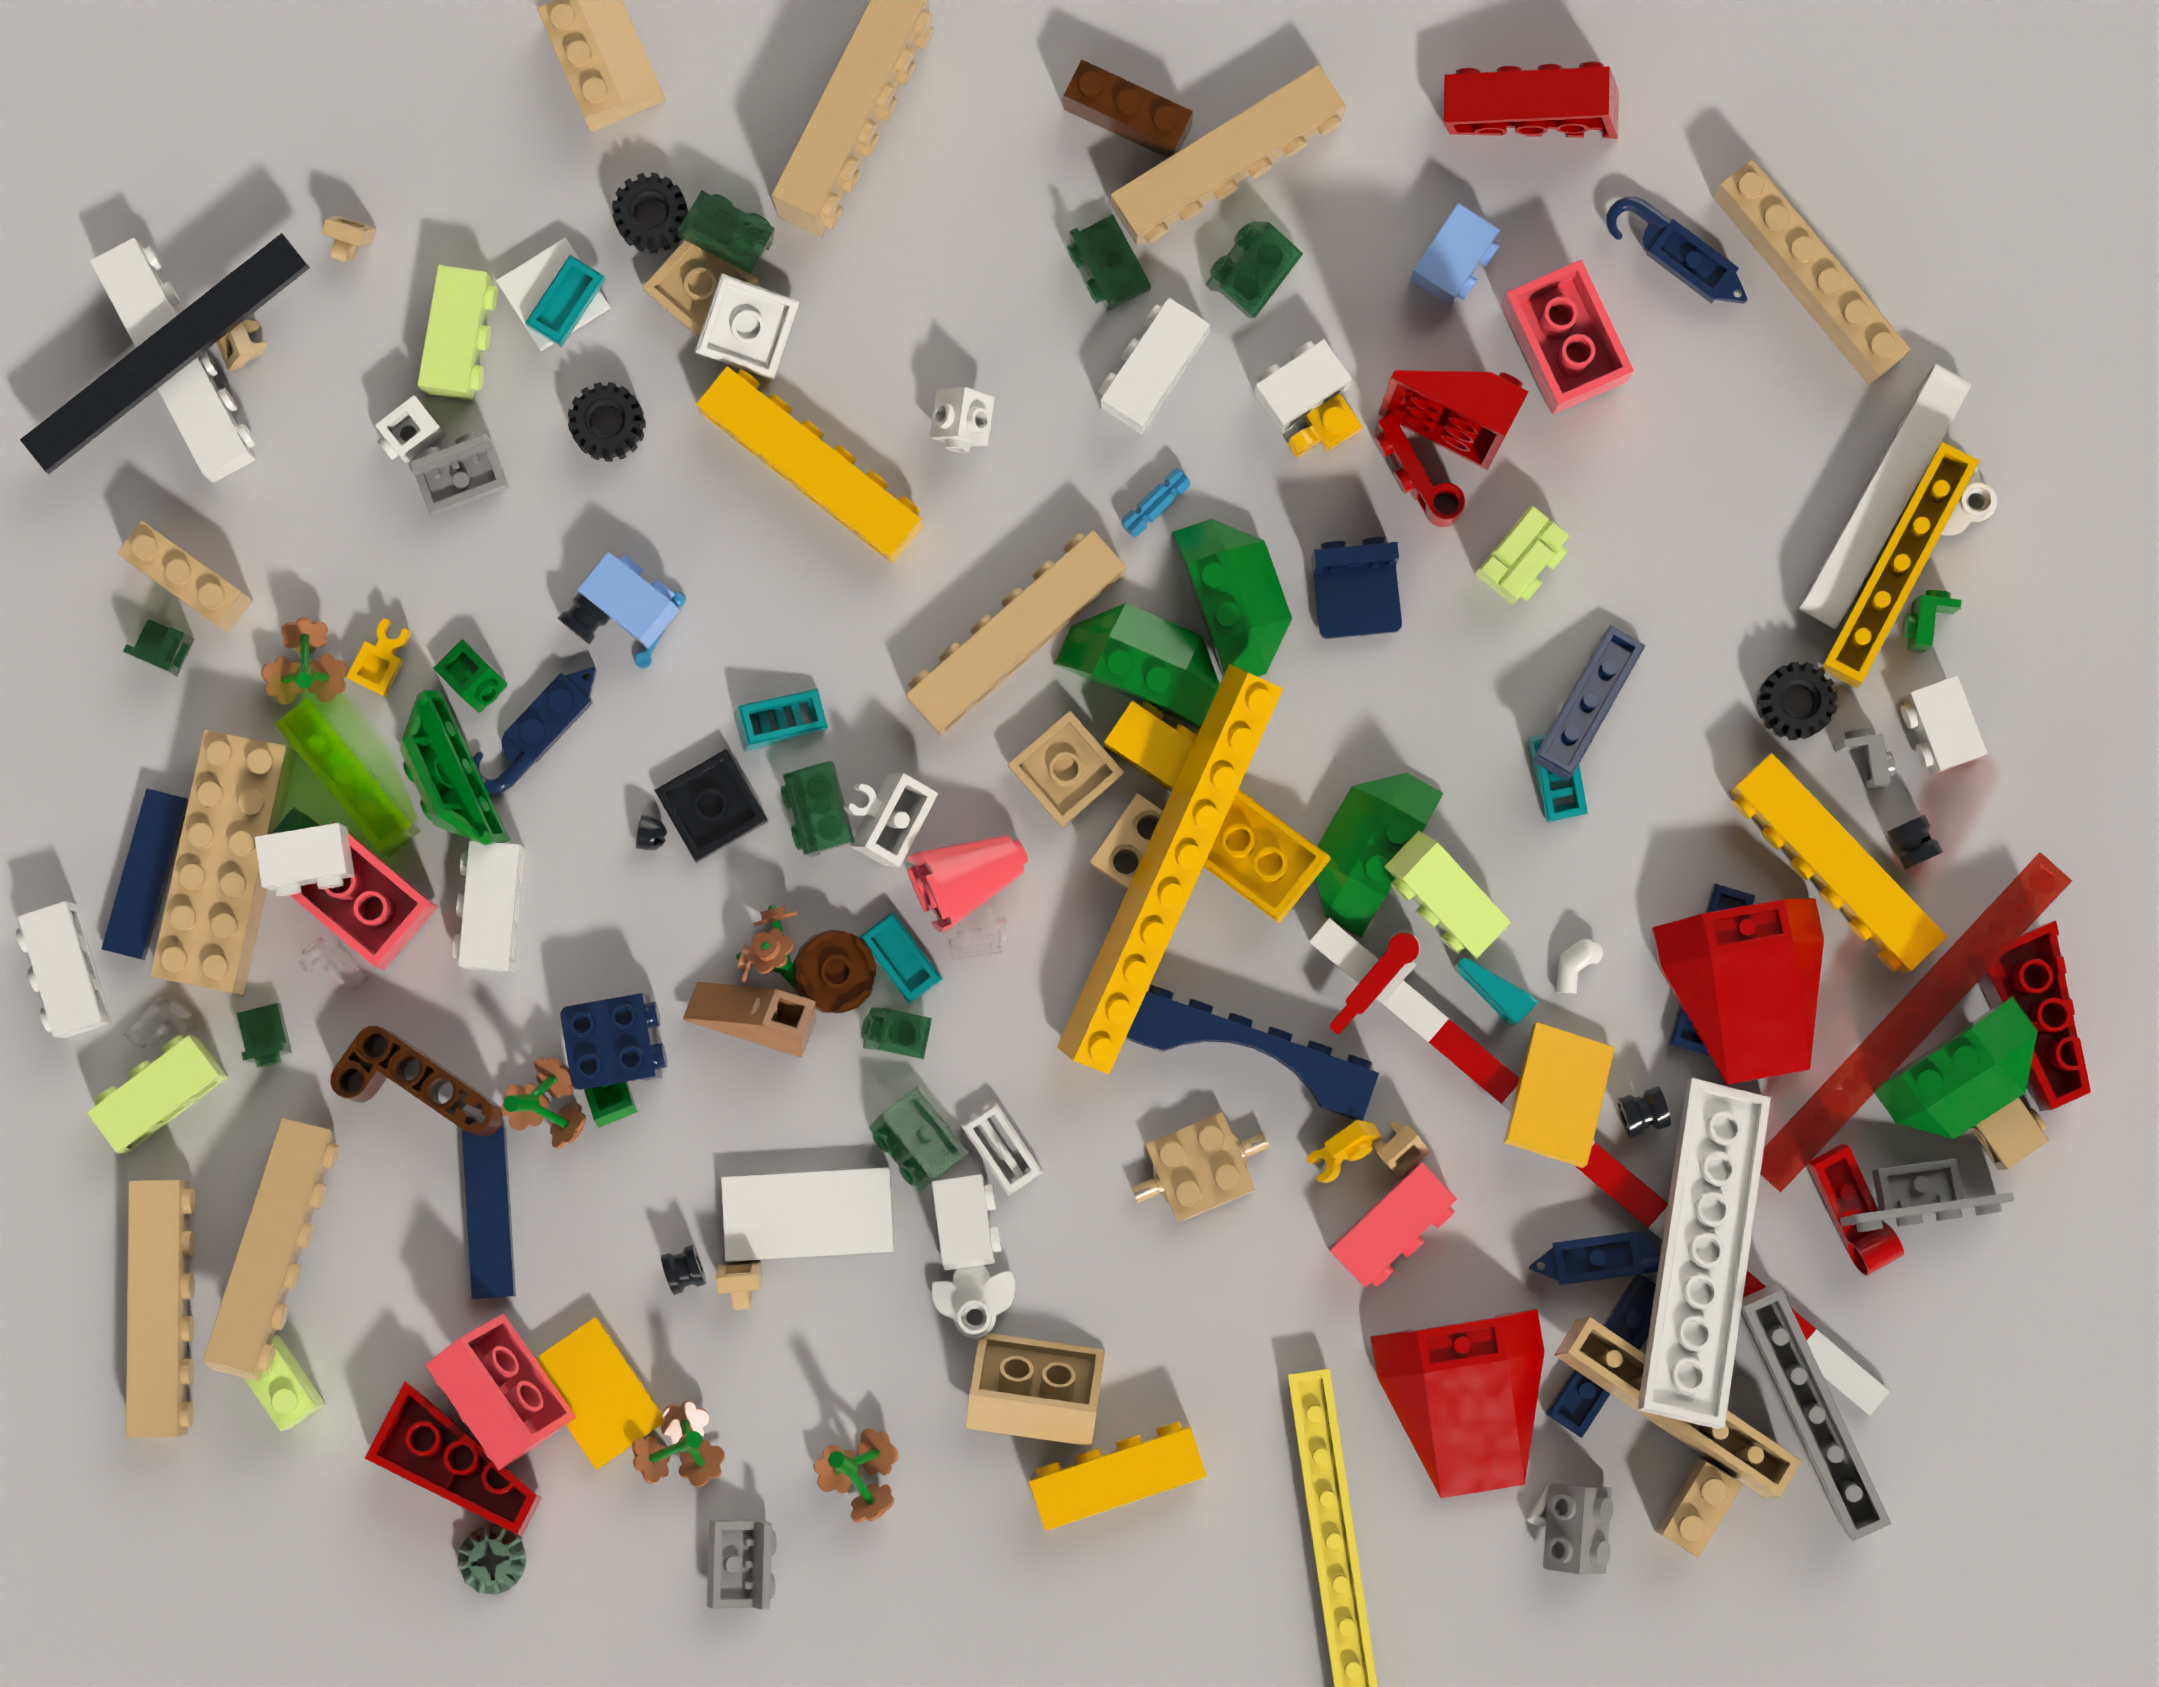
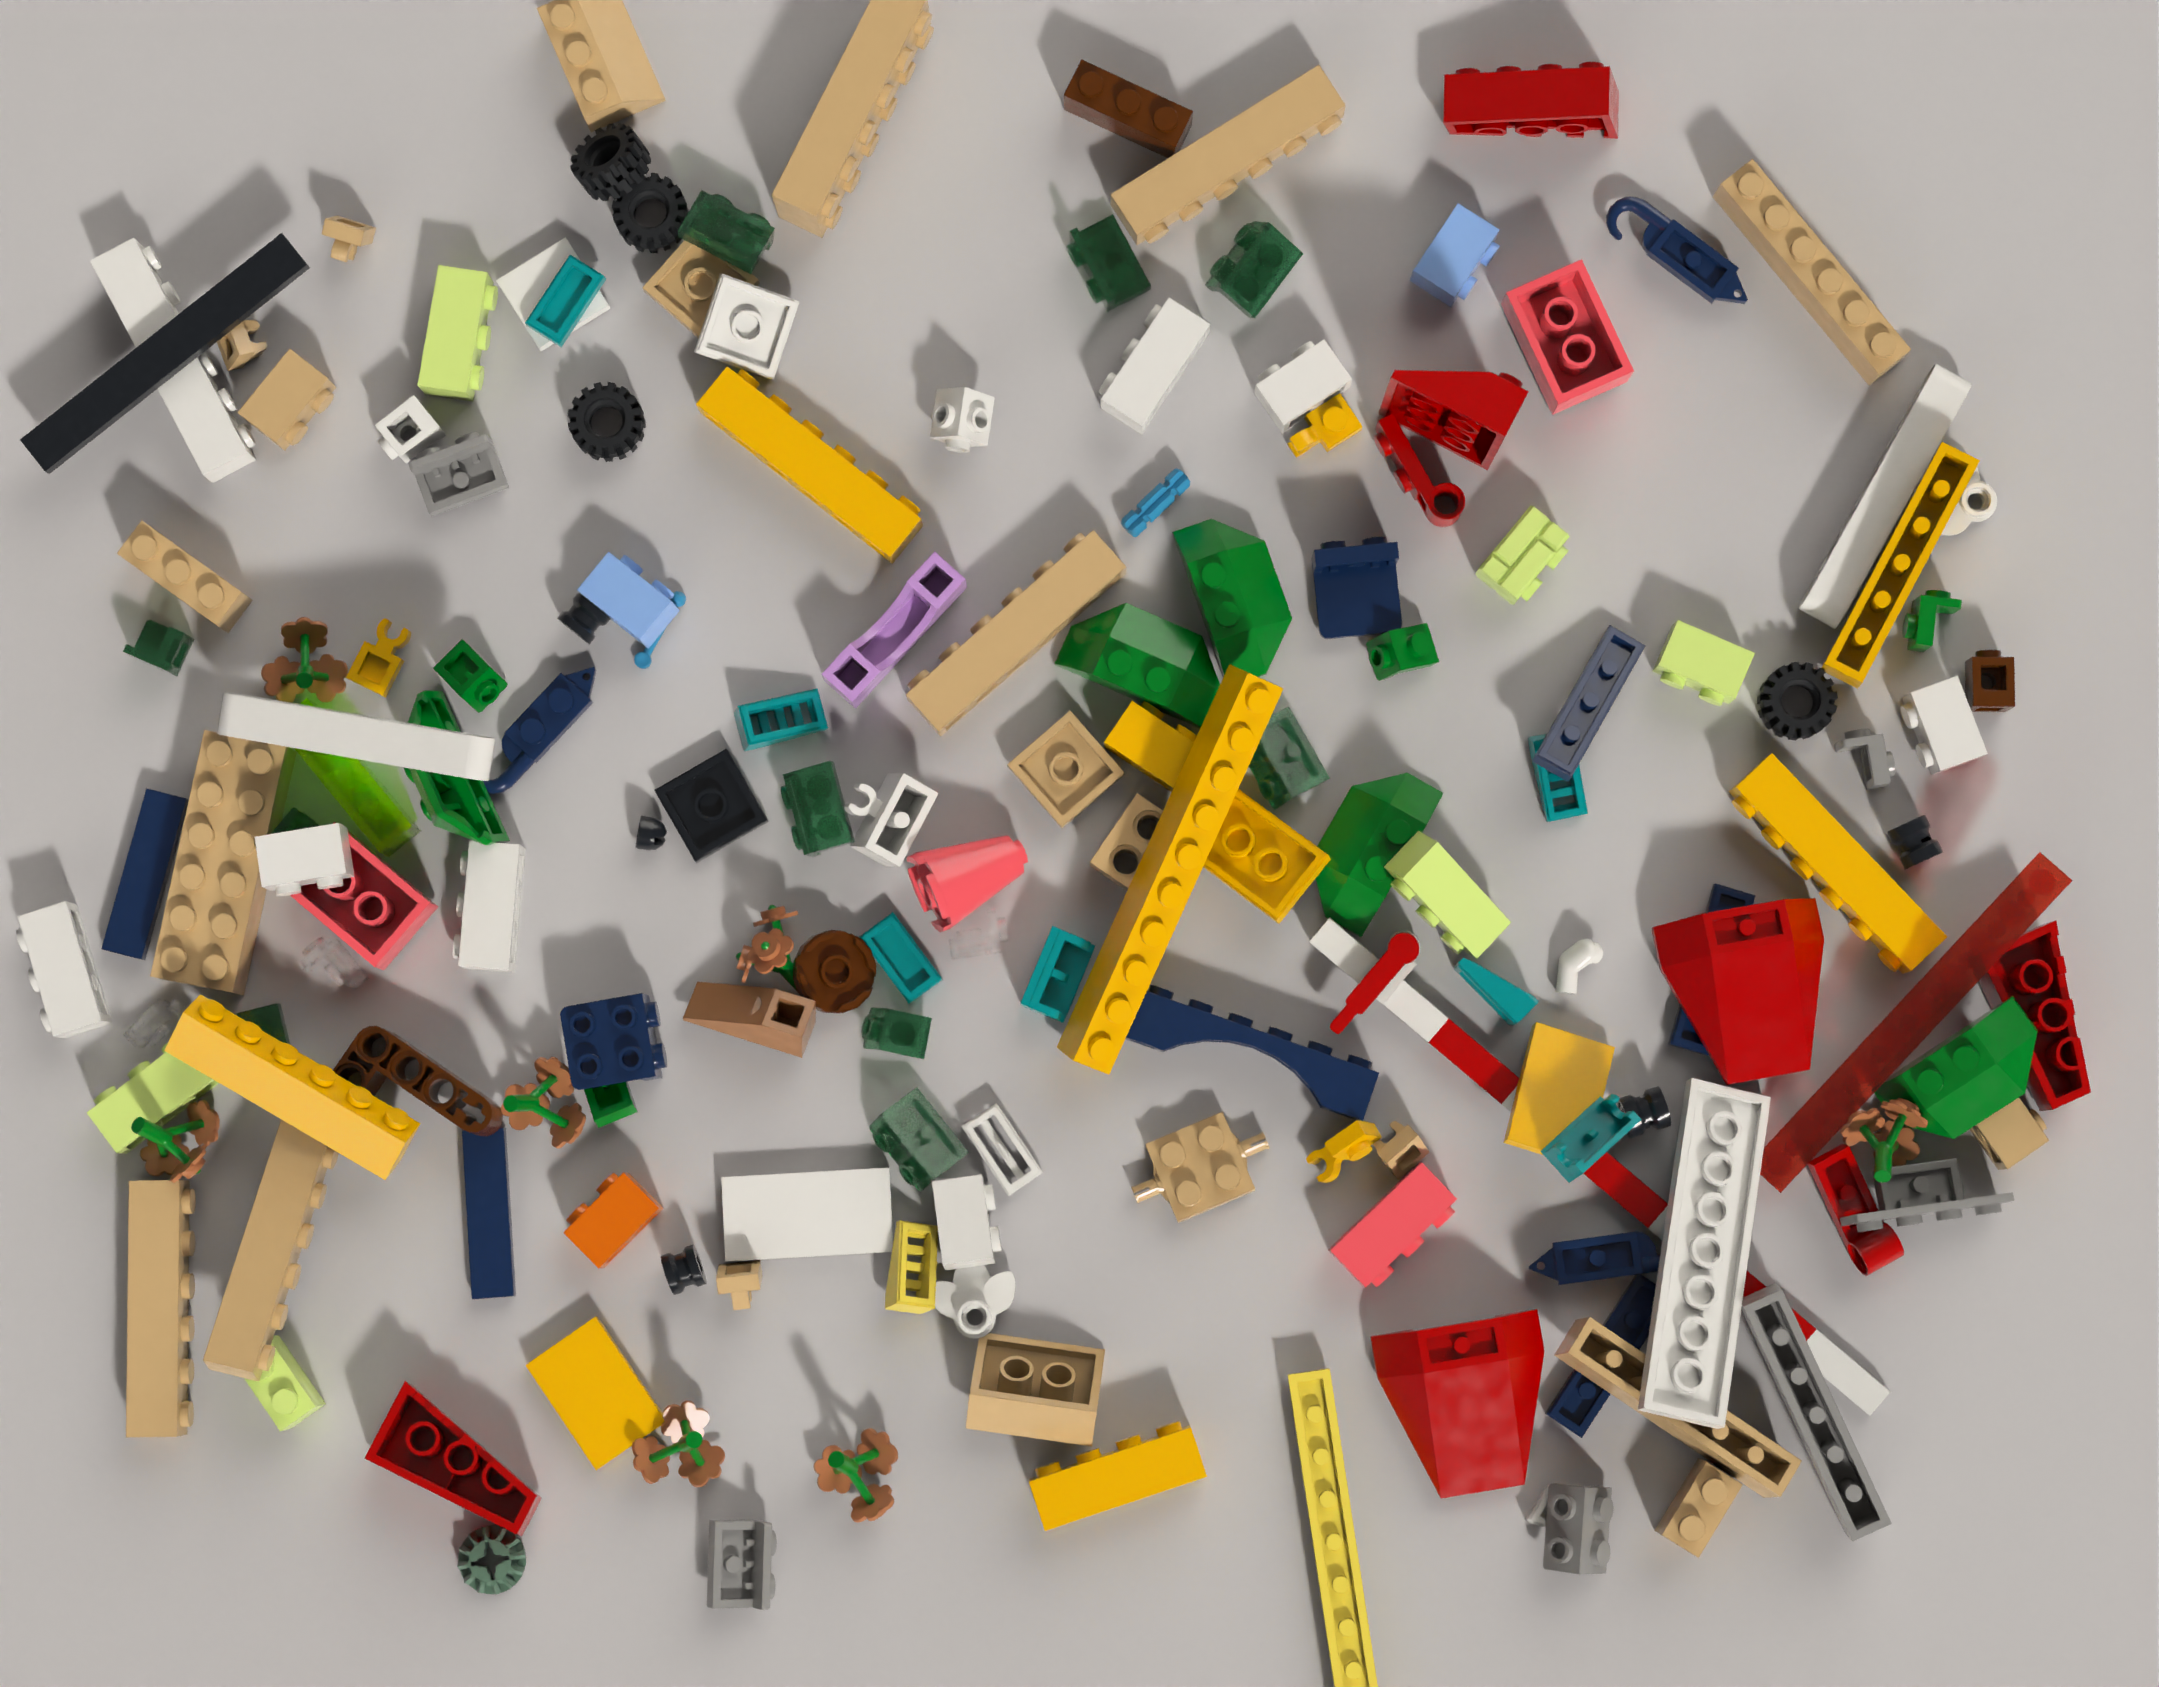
coral brick [425,1313,576,1470] -> none
none -> nougat plant [131,1100,220,1183]
none -> yellow brick [164,994,421,1180]
none -> white beam [217,692,495,781]
none -> tan brick [237,348,336,451]
none -> orange brick [563,1172,664,1269]
none -> black tyre [570,123,651,201]
none -> lavender arch [821,551,967,709]
none -> light yellow slope [885,1220,938,1314]
none -> teal hinge [1020,926,1095,1023]
none -> clear green bracket [1249,707,1330,810]
none -> green bracket [1366,623,1439,681]
none -> teal hinge [1540,1094,1642,1183]
none -> yellowish green brick [1653,620,1755,706]
none -> nougat plant [1840,1098,1928,1183]
none -> reddish brown brick [1965,650,2015,712]

